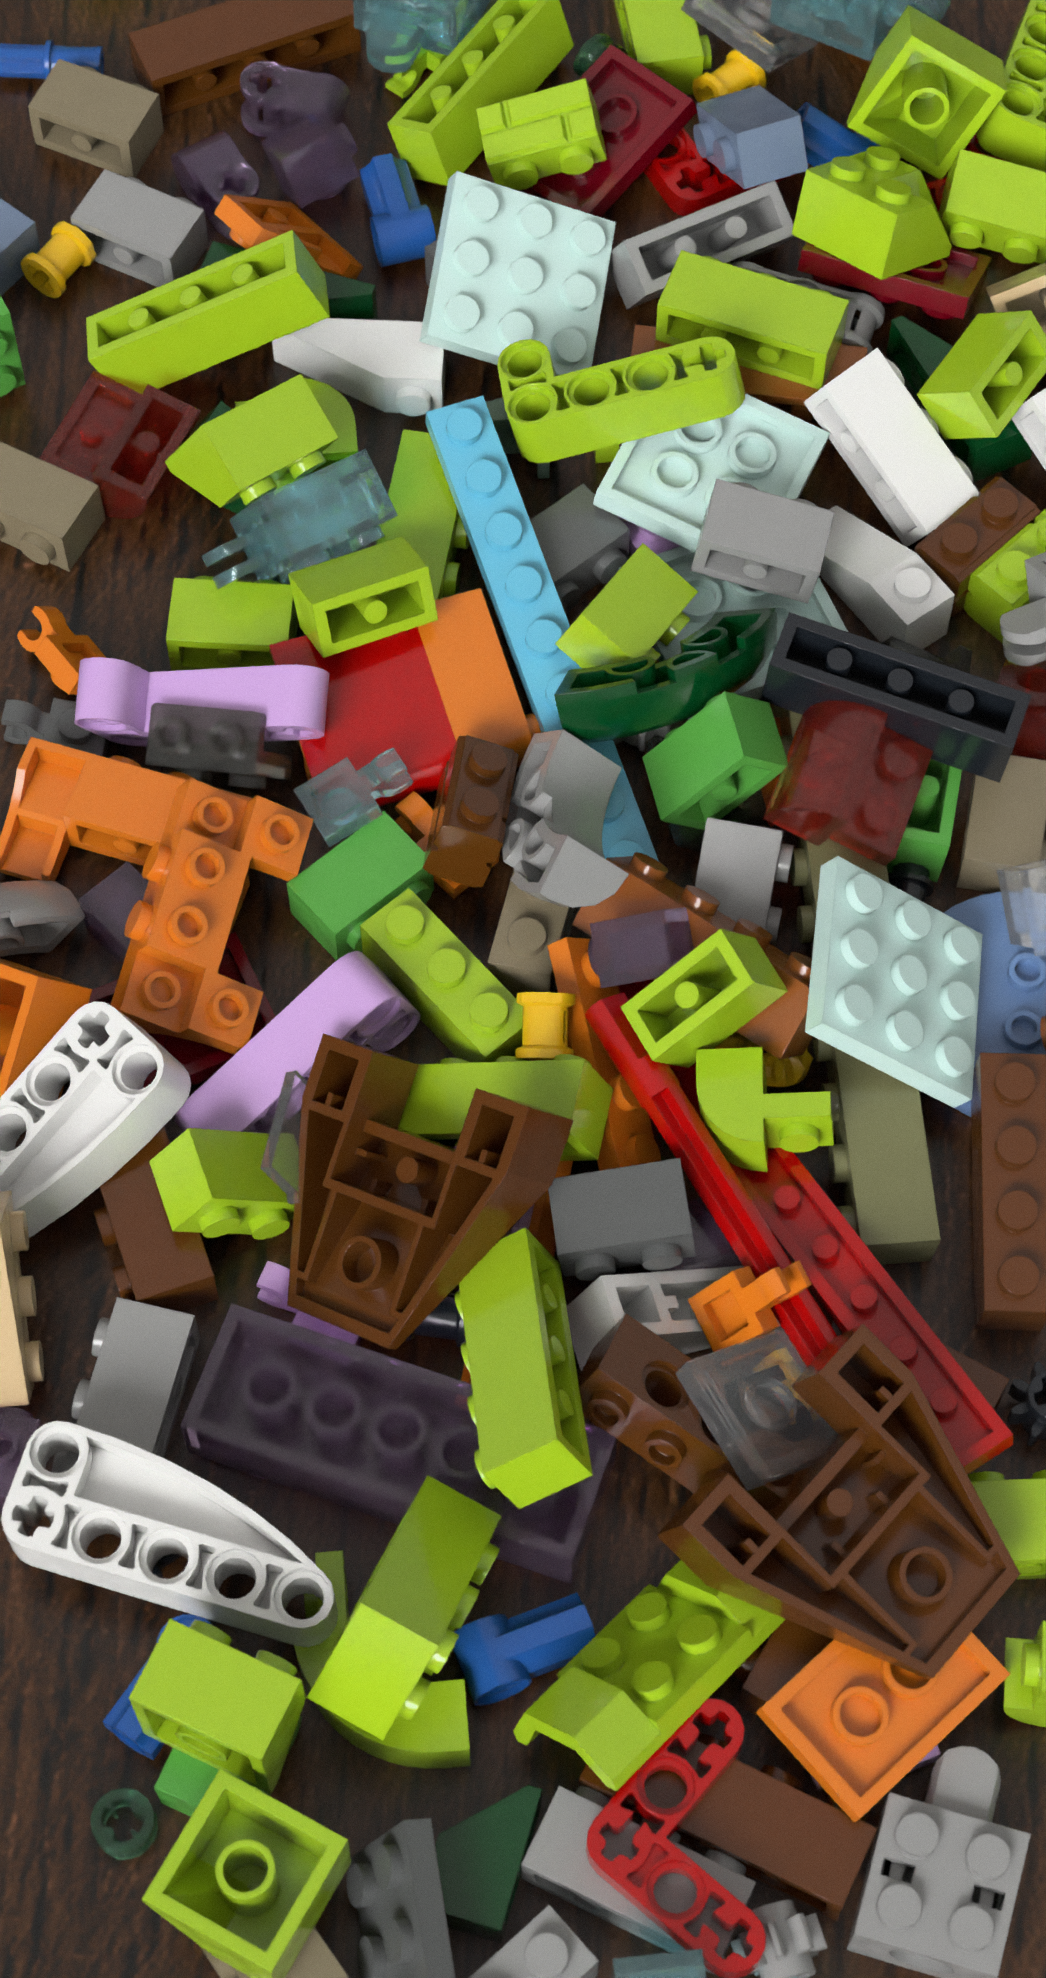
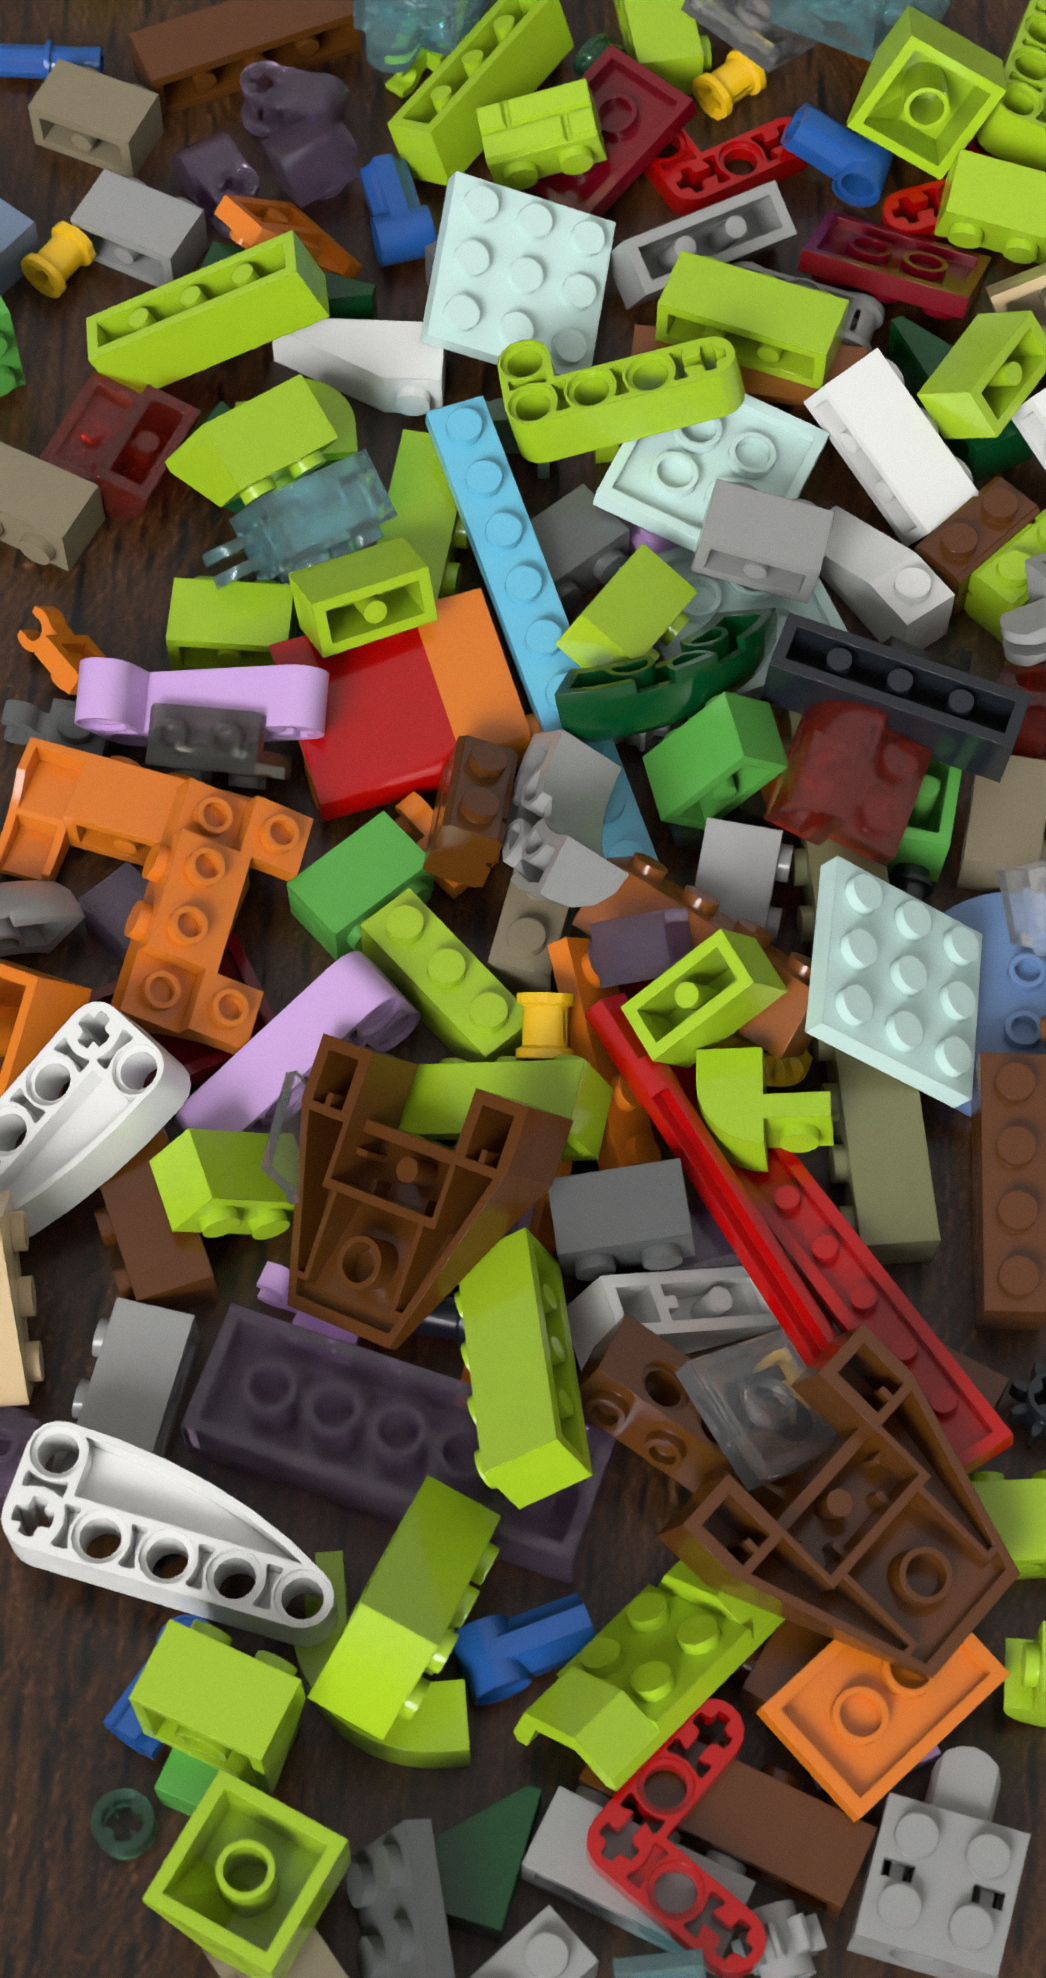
clear light blue plate [294,748,414,847] -> none
orange plate [687,1261,812,1360] -> none
sand blue brick [693,85,808,189] -> none
lime slope [791,146,952,280] -> none

